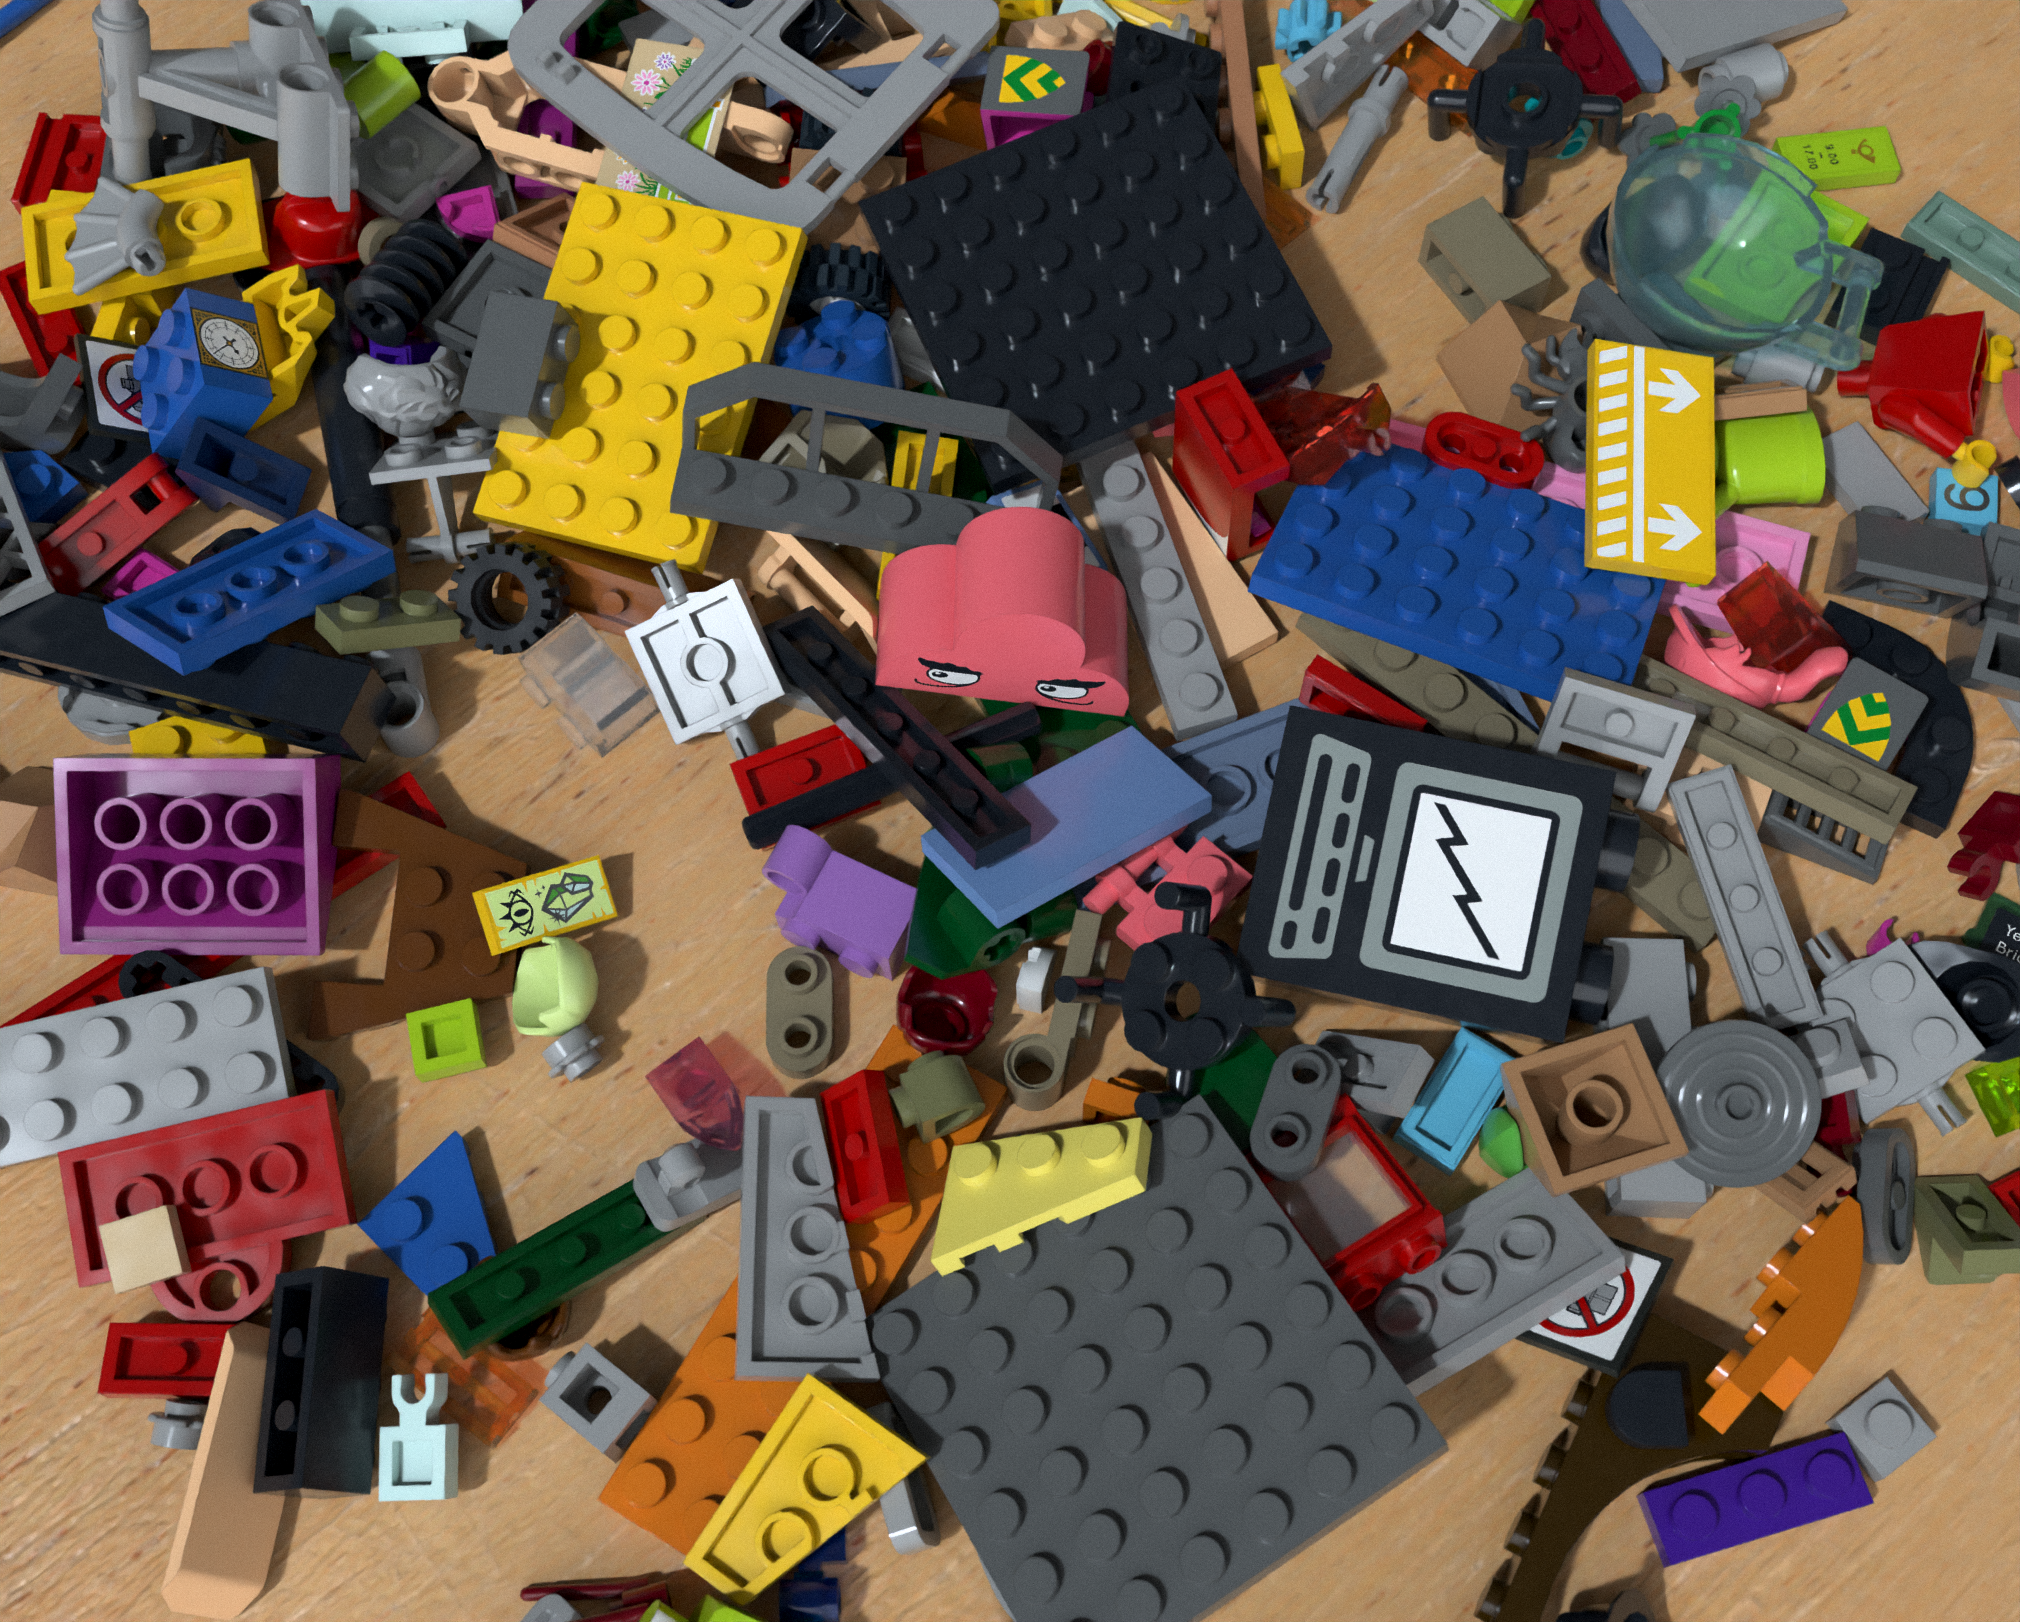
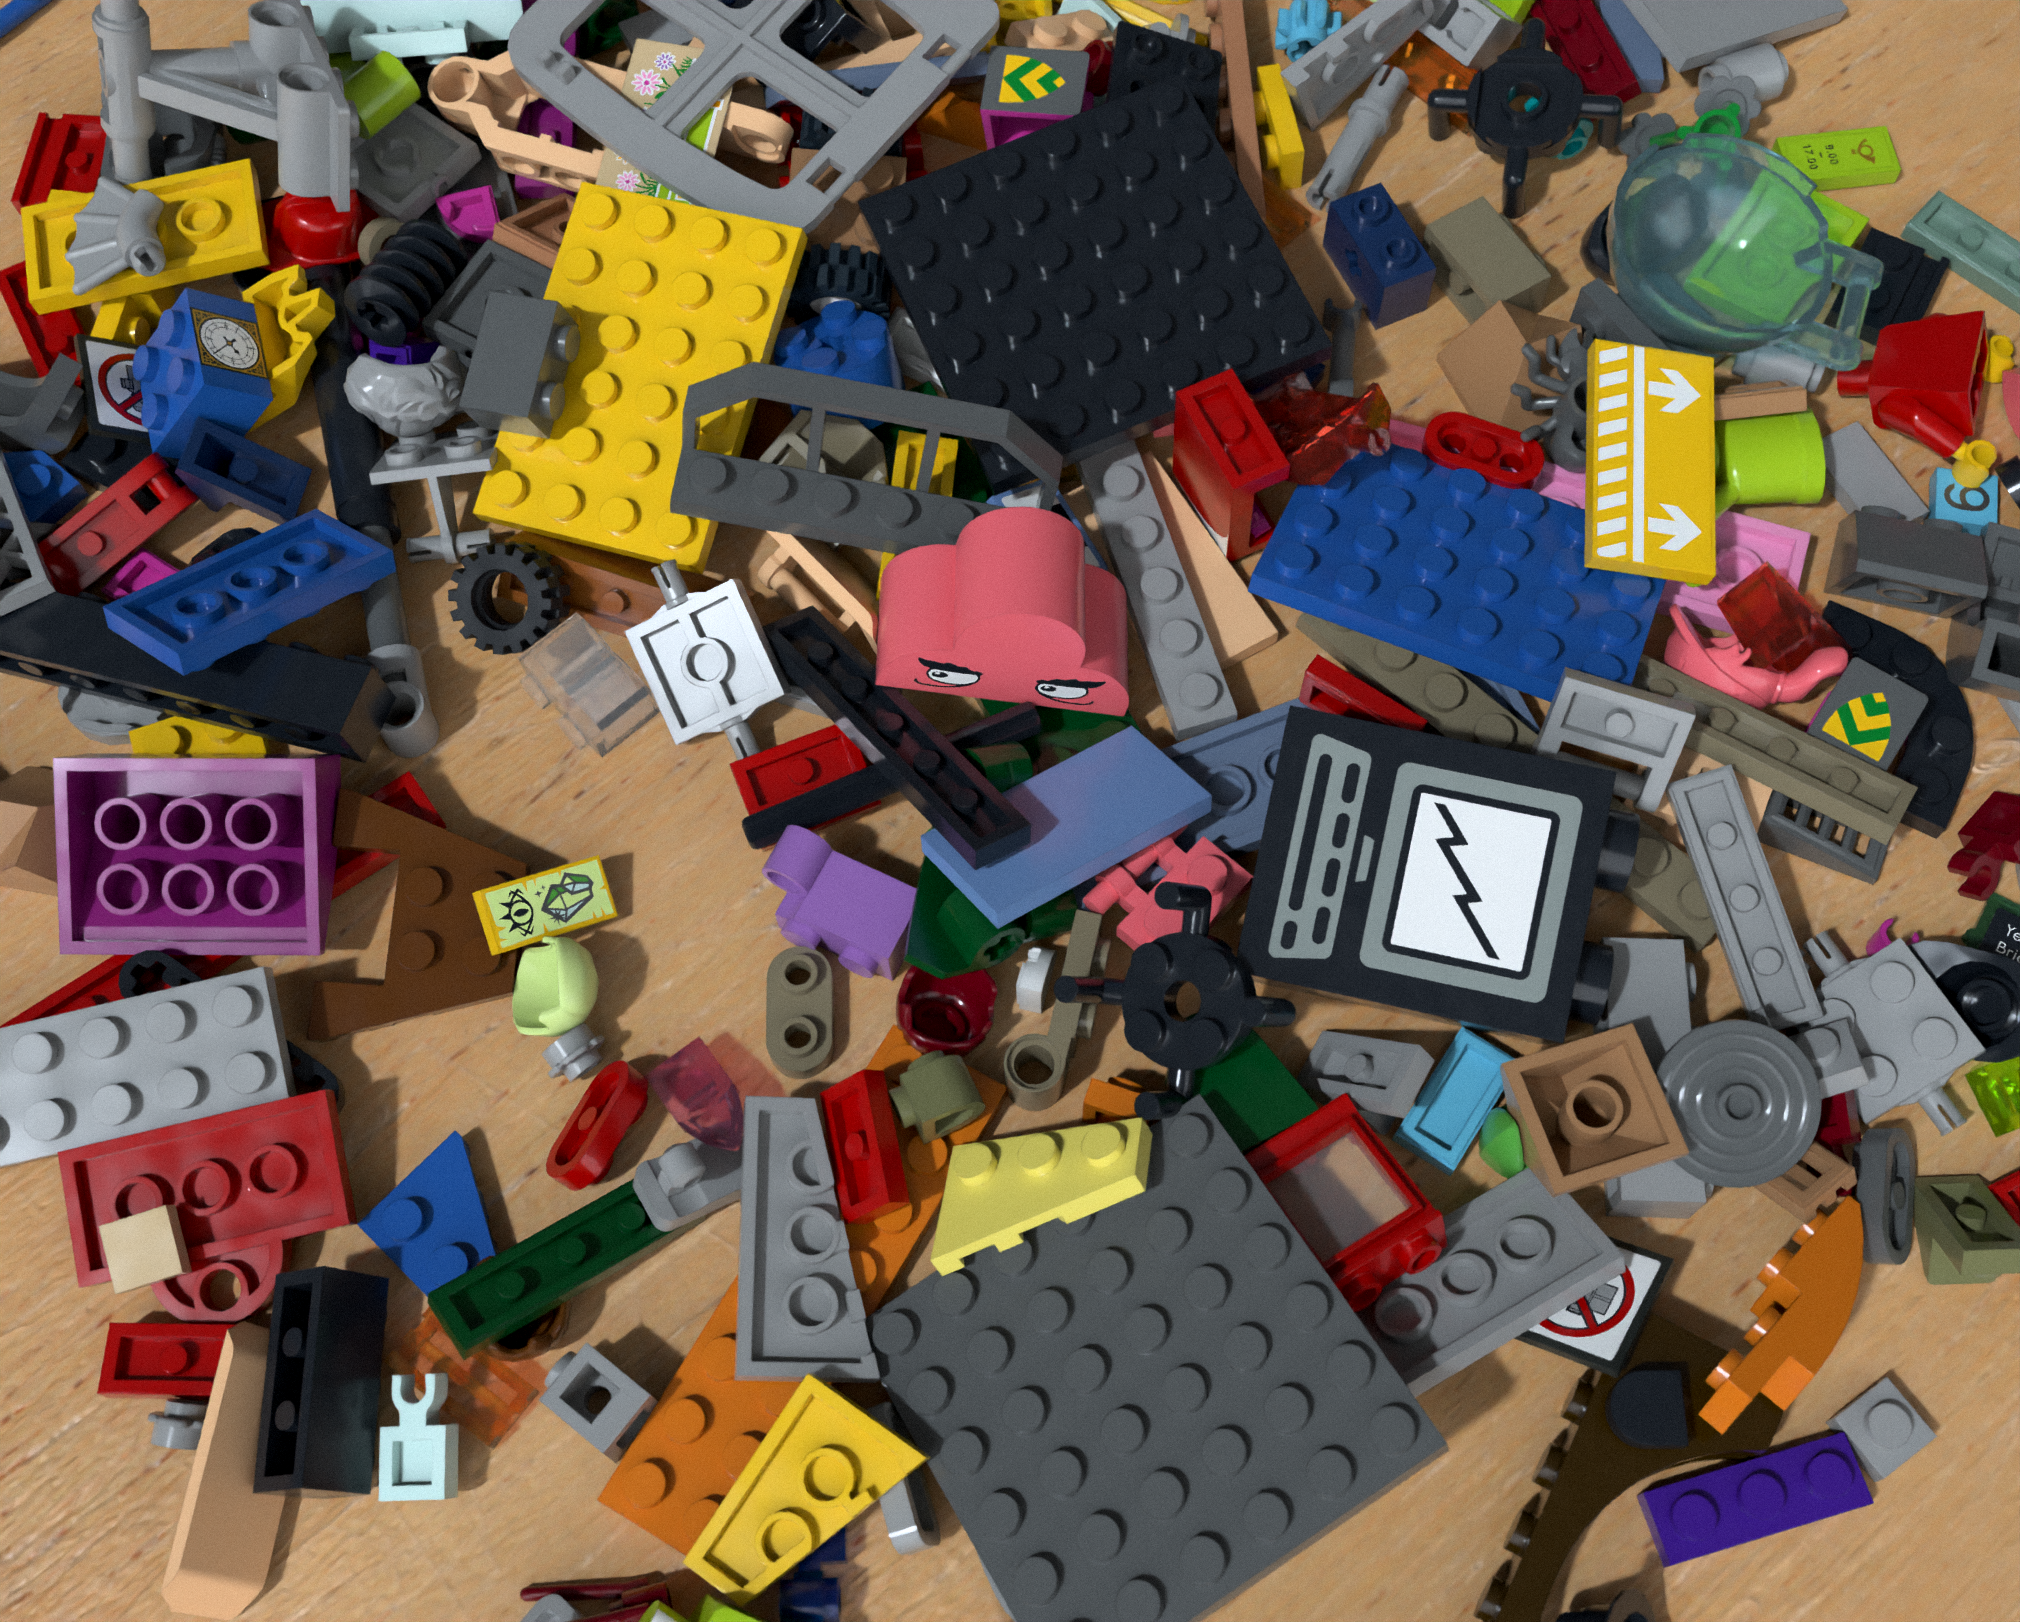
olive plate [315,590,461,655] -> none
lime plate [406,998,487,1083] -> none
dark grey plate [1250,1044,1341,1182] -> none
none -> red plate [546,1060,648,1191]
none -> dark blue brick [1322,182,1437,330]
none -> dark grey arm [1322,298,1362,412]

